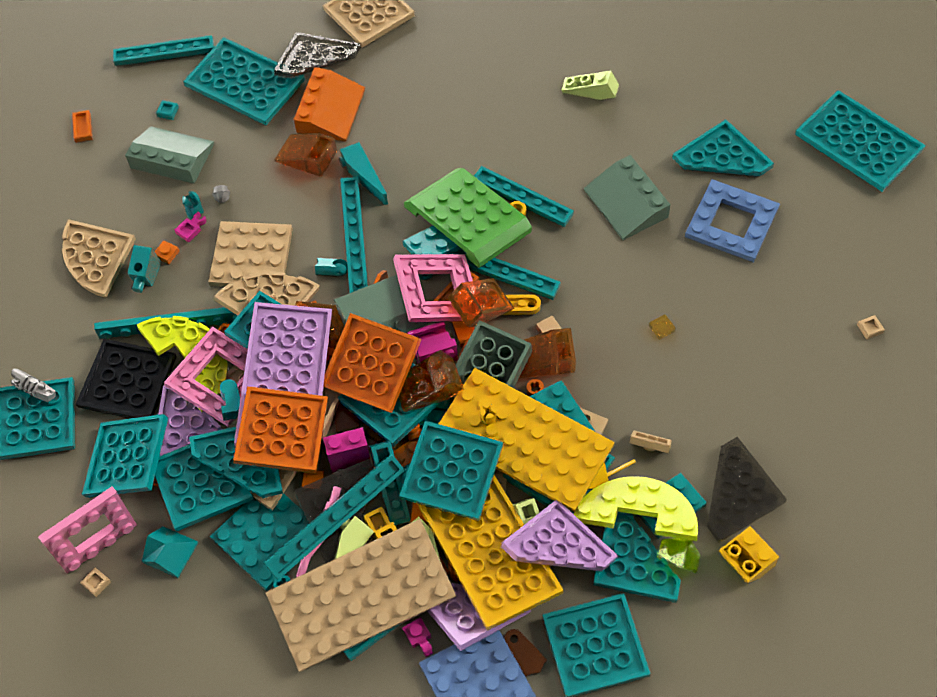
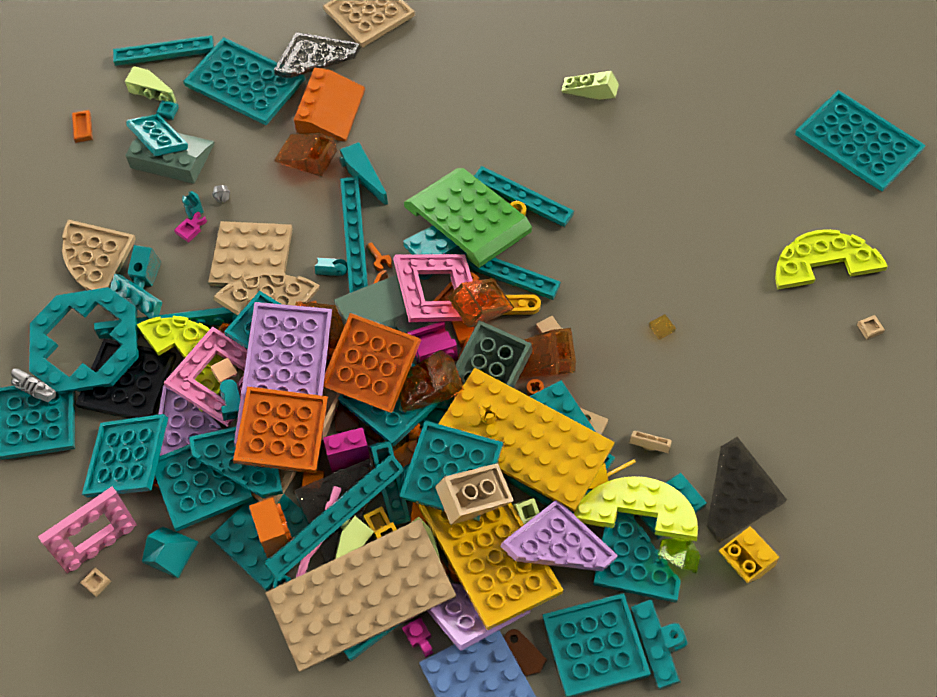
orange plate [154,240,180,264] -> none
sand green slope [584,155,671,240] -> none
teal plate [672,119,774,176] -> none
medium blue plate [685,179,780,263] -> none
none -> teal plate [29,287,139,395]
none -> teal plate [110,274,163,319]
none -> yellowish green slope [125,66,176,103]
none -> teal tile [126,114,188,156]
none -> light nougat tile [211,358,238,384]
none -> orange brick [249,497,292,558]
none -> orange bar [366,243,392,272]
none -> tan slope [435,463,514,525]
none -> teal plate [631,600,688,690]
none -> neon yellow plate [775,230,888,290]

